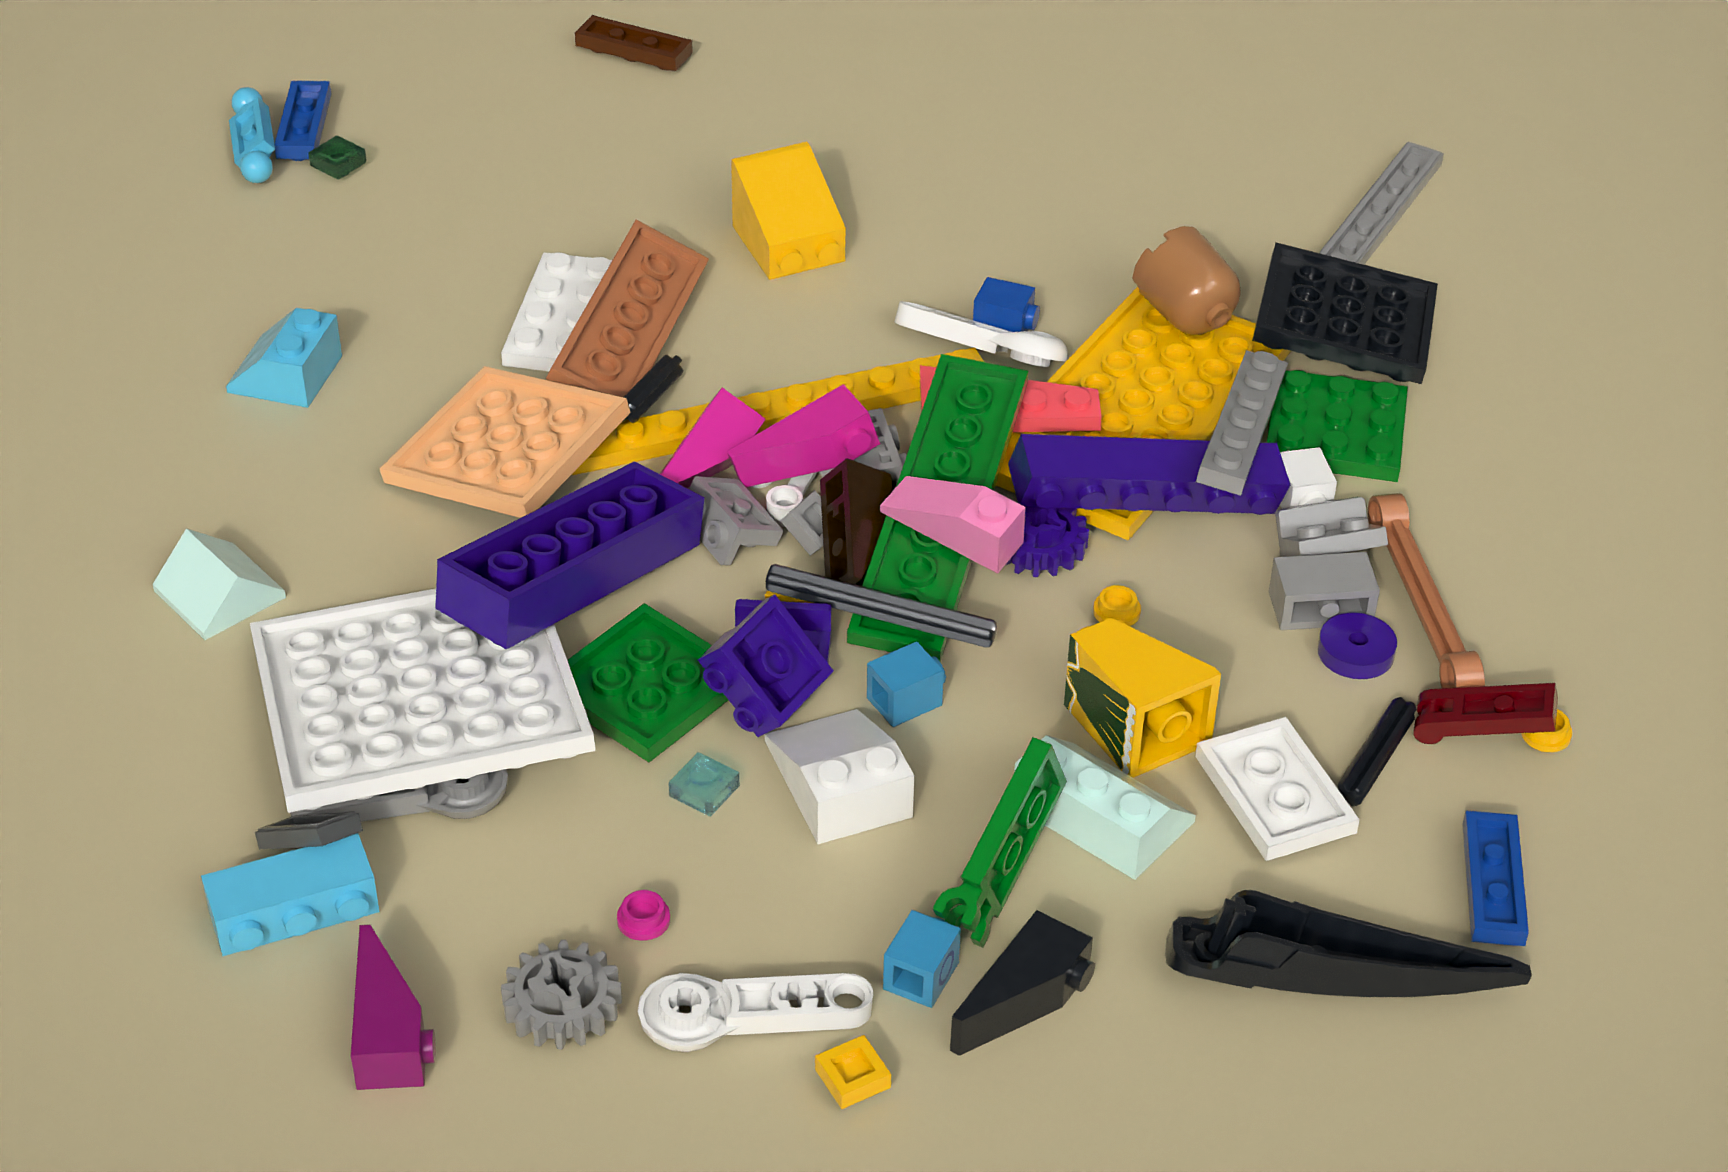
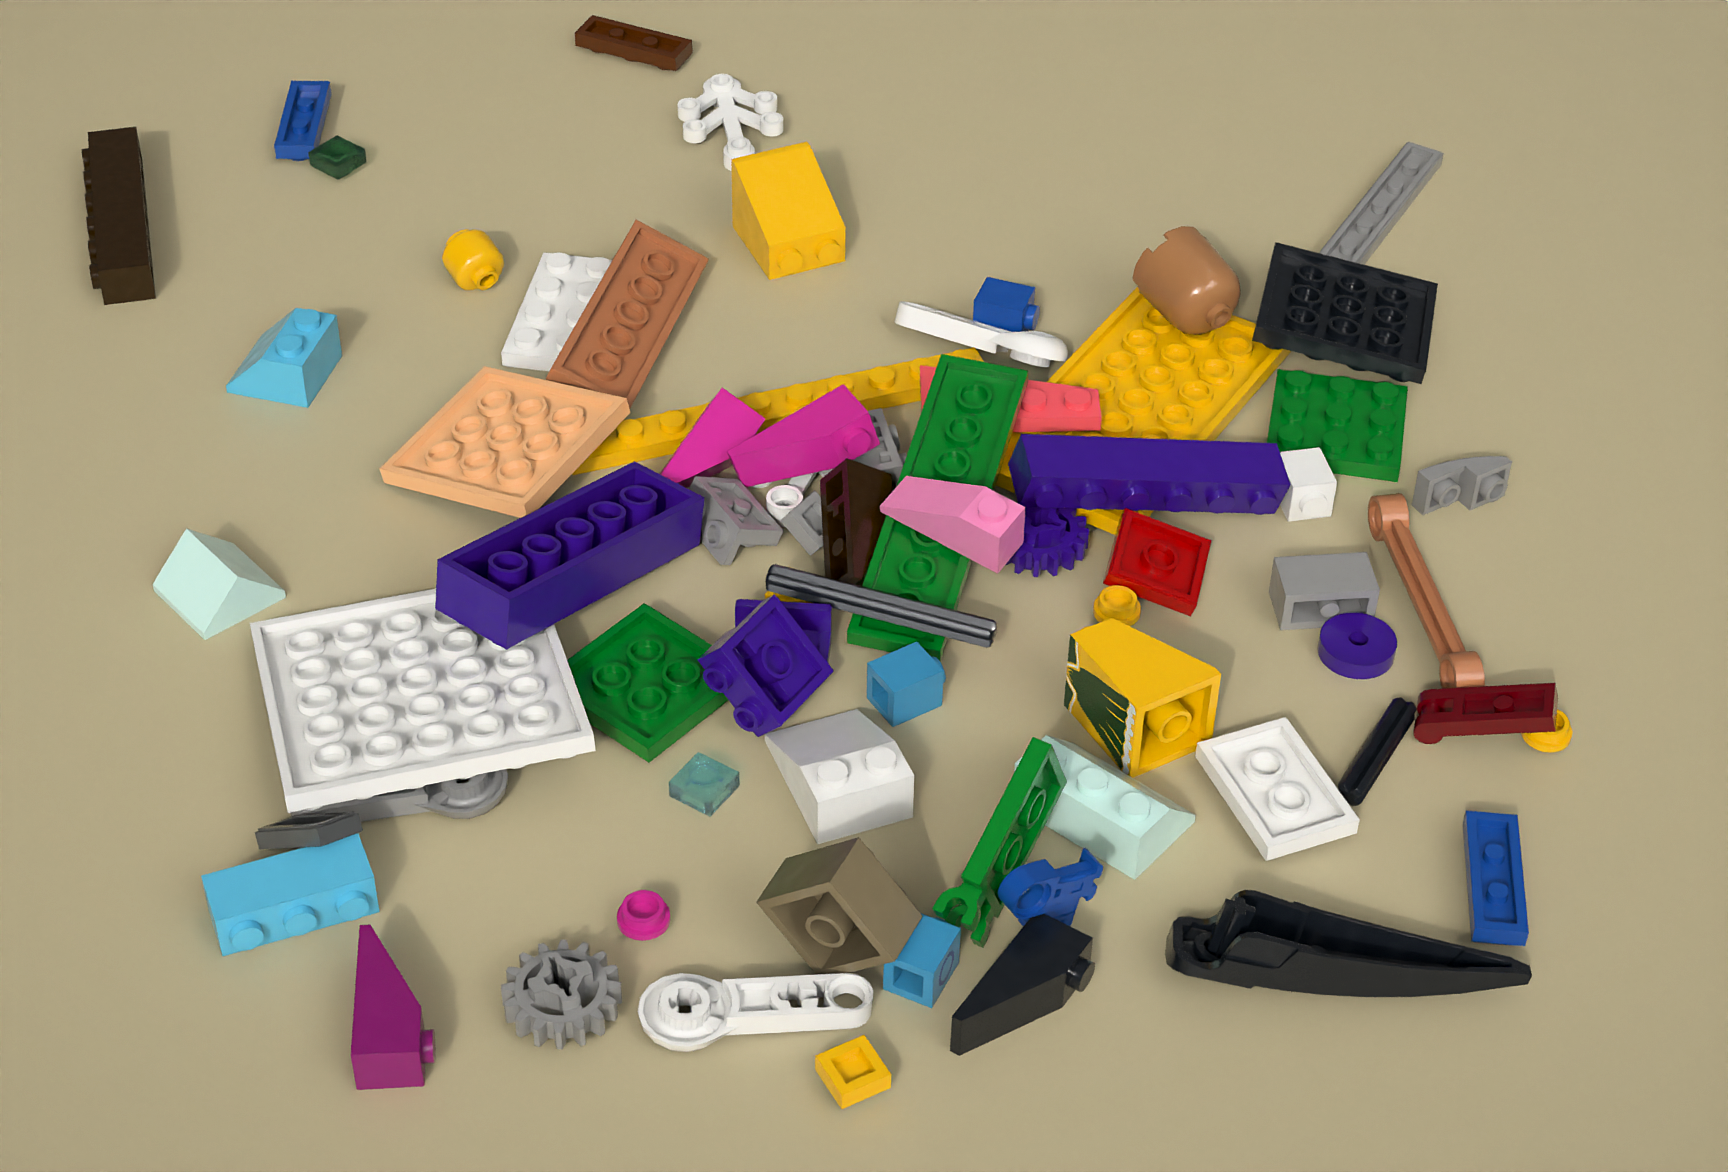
medium azure plate [229,87,275,183] -> none
black axle [622,355,683,423] -> none
light grey plate [1196,350,1288,496] -> none
light grey bracket [1275,497,1388,557] -> none
none -> dark brown brick [81,126,156,305]
none -> yellow head [442,229,504,290]
none -> white plant [677,74,783,171]
none -> dark tan brick [756,837,923,975]
none -> blue piece [998,848,1103,926]
none -> red tile [1103,508,1211,617]
none -> light grey slope [1412,456,1512,515]

